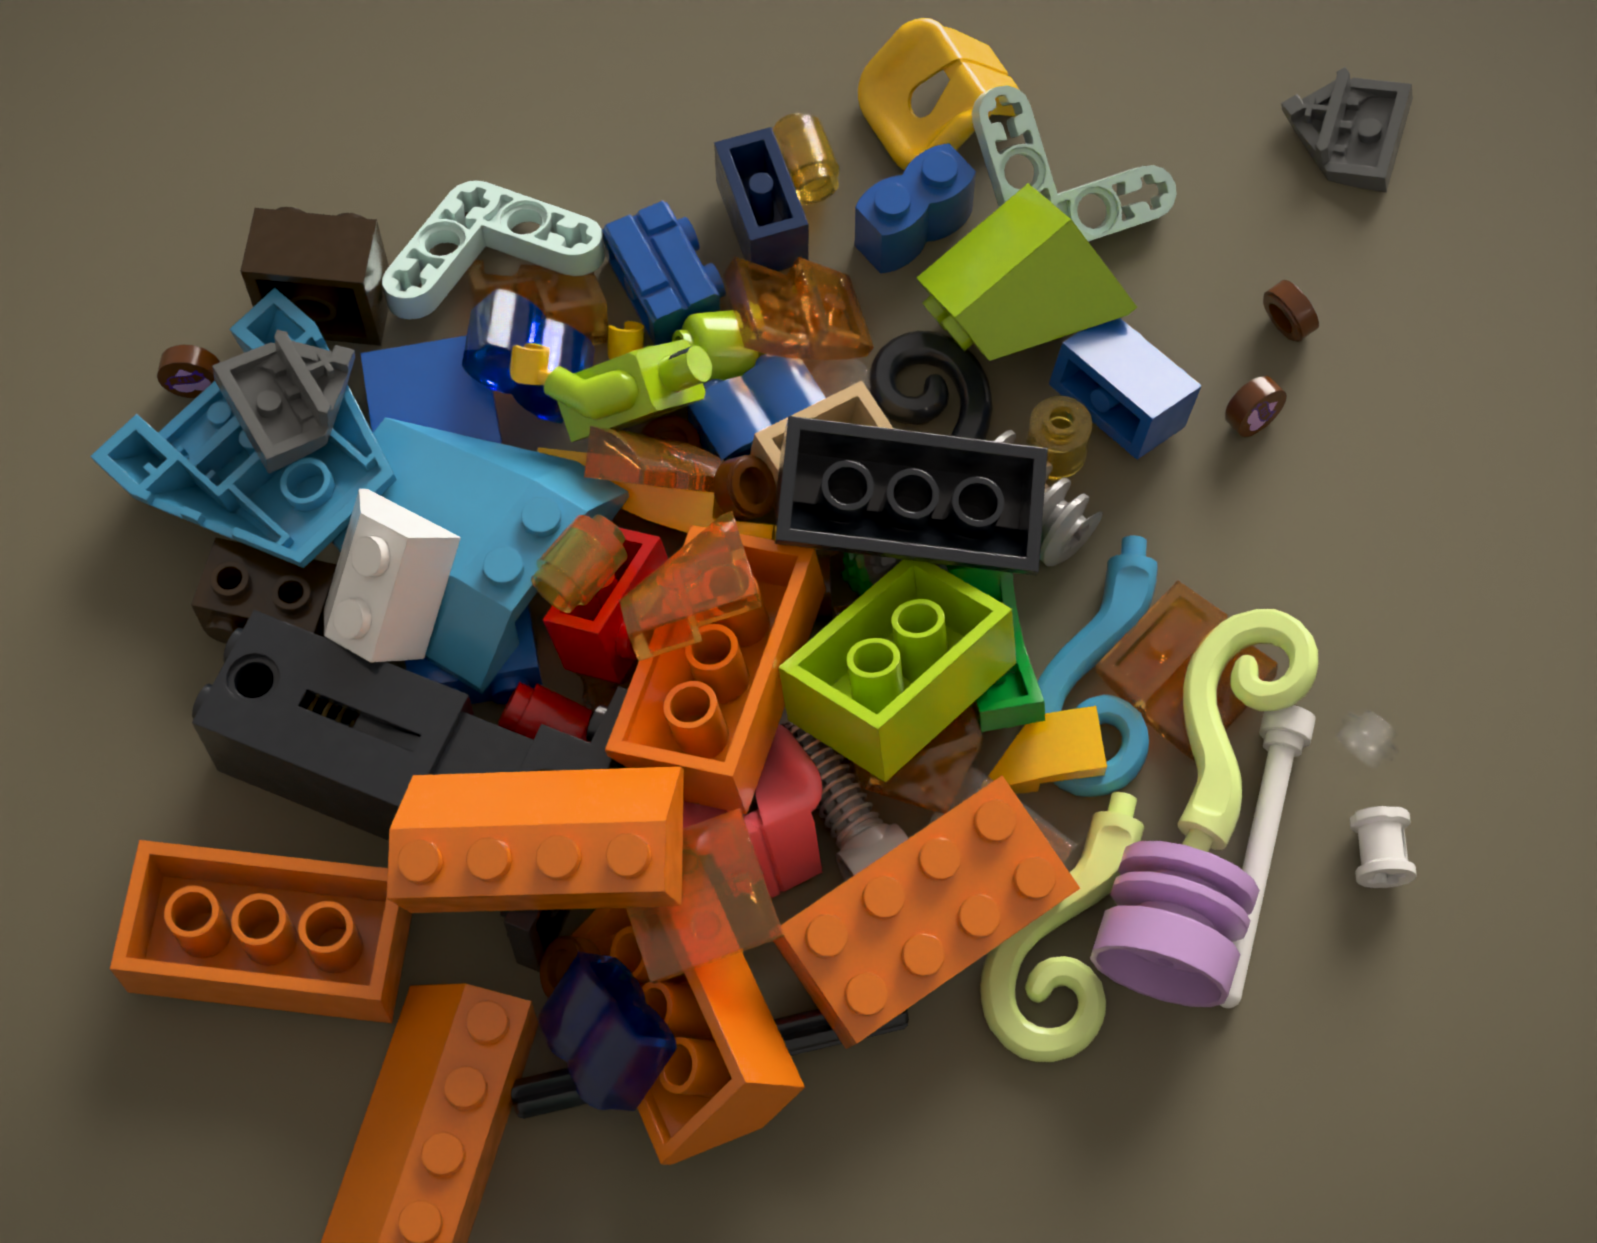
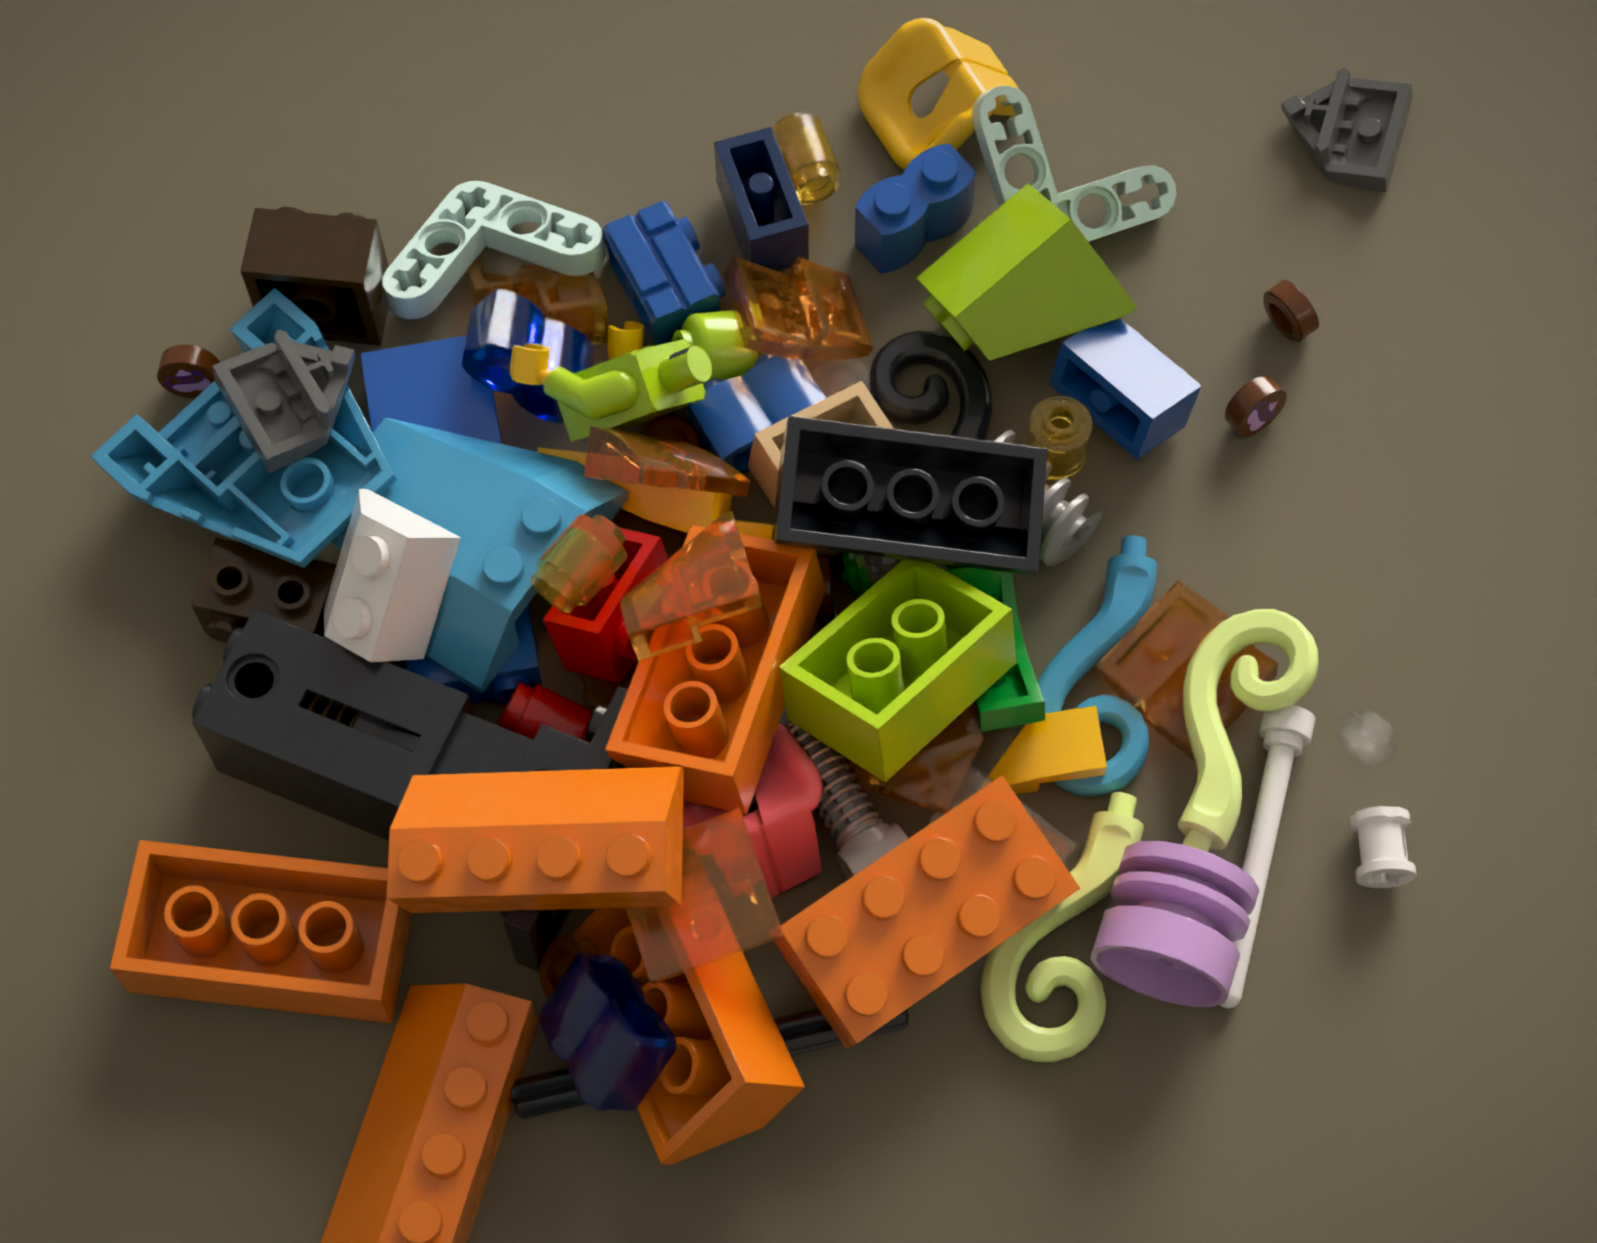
reddish brown tile [713,455,776,521] -> none

